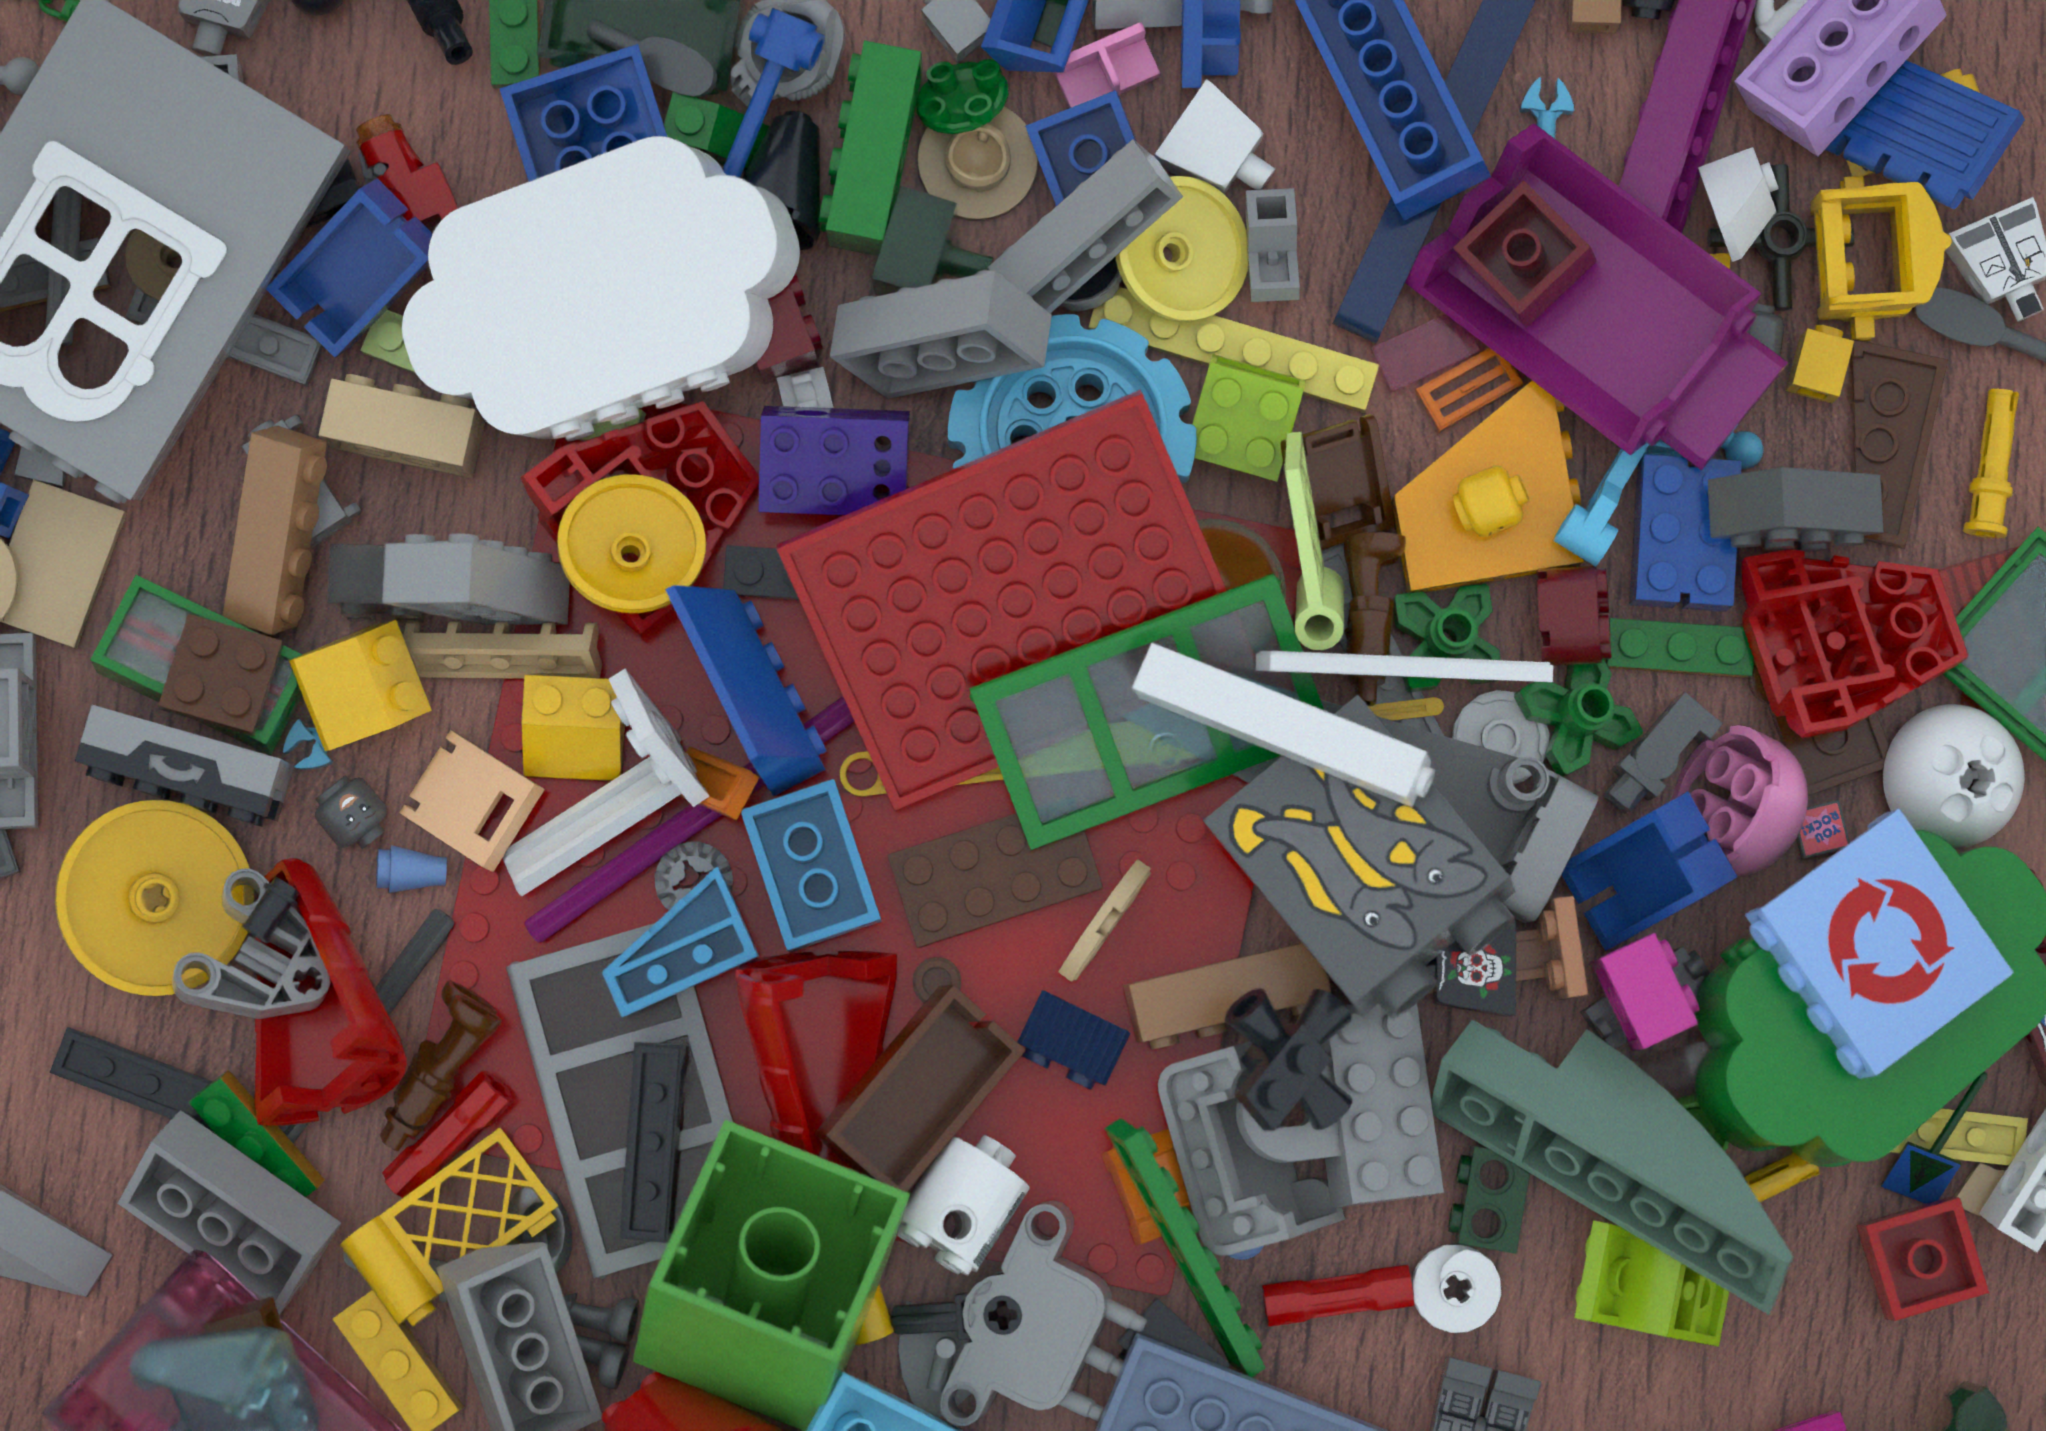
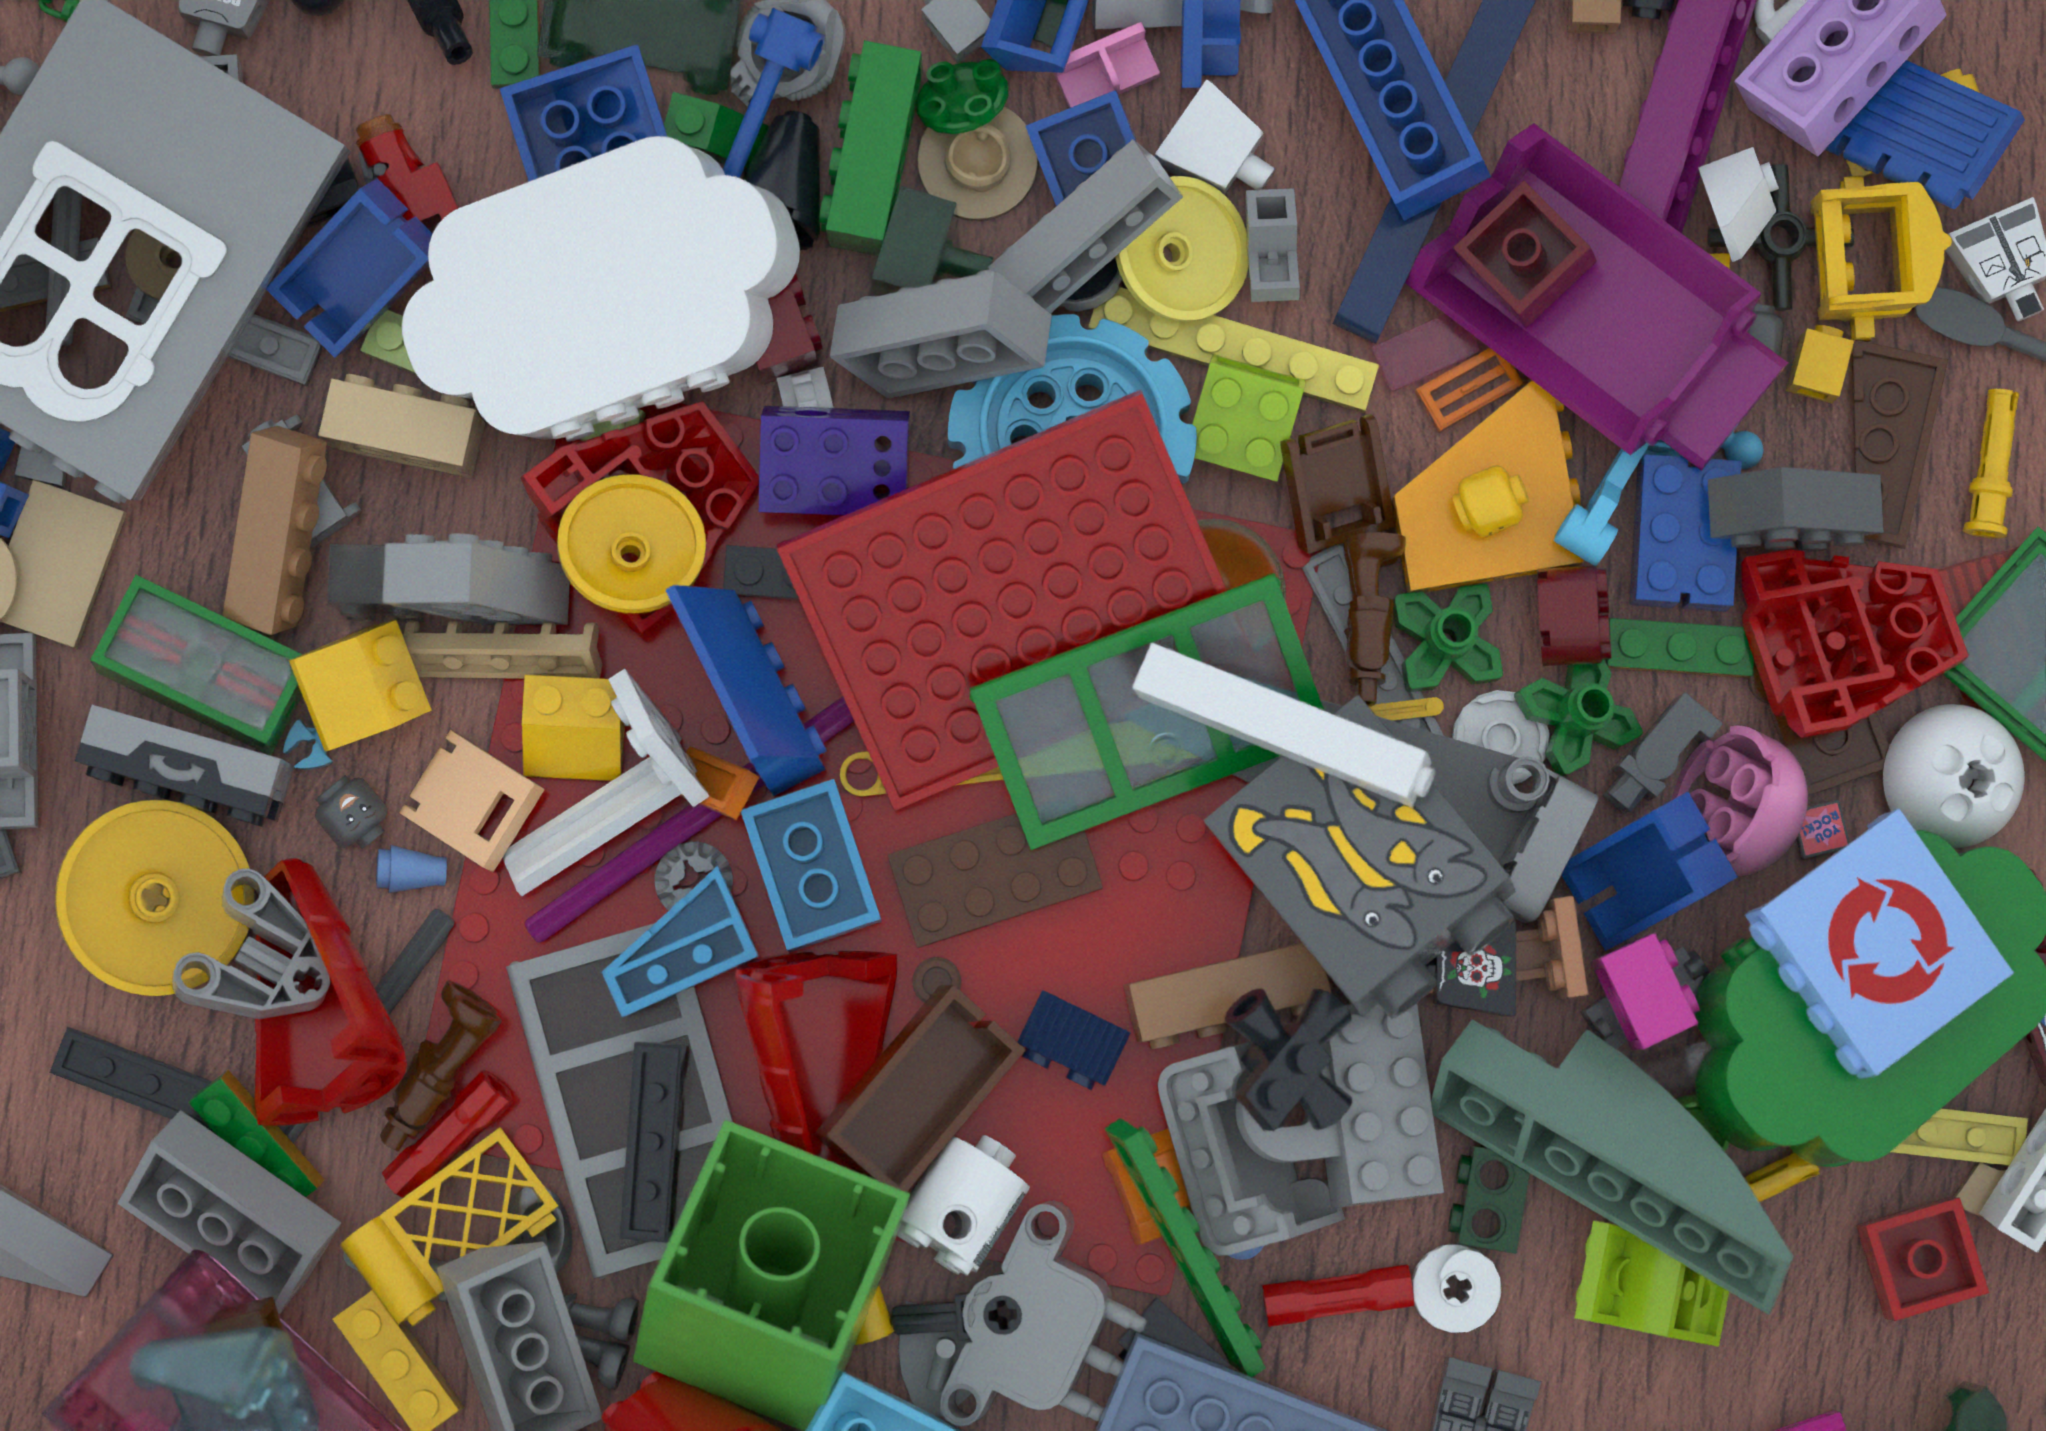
reddish brown plate [158,614,284,737] -> none
black pin [241,877,300,943] -> none
dark grey piece [587,19,718,97] -> none
tan tile [1058,859,1151,982] -> none
white tile [1256,651,1553,682] -> none
yellowish green piece [1285,431,1345,650] -> none
medium azure bar [1520,77,1574,138] -> none
piece [1881,1072,1988,1204] -> none

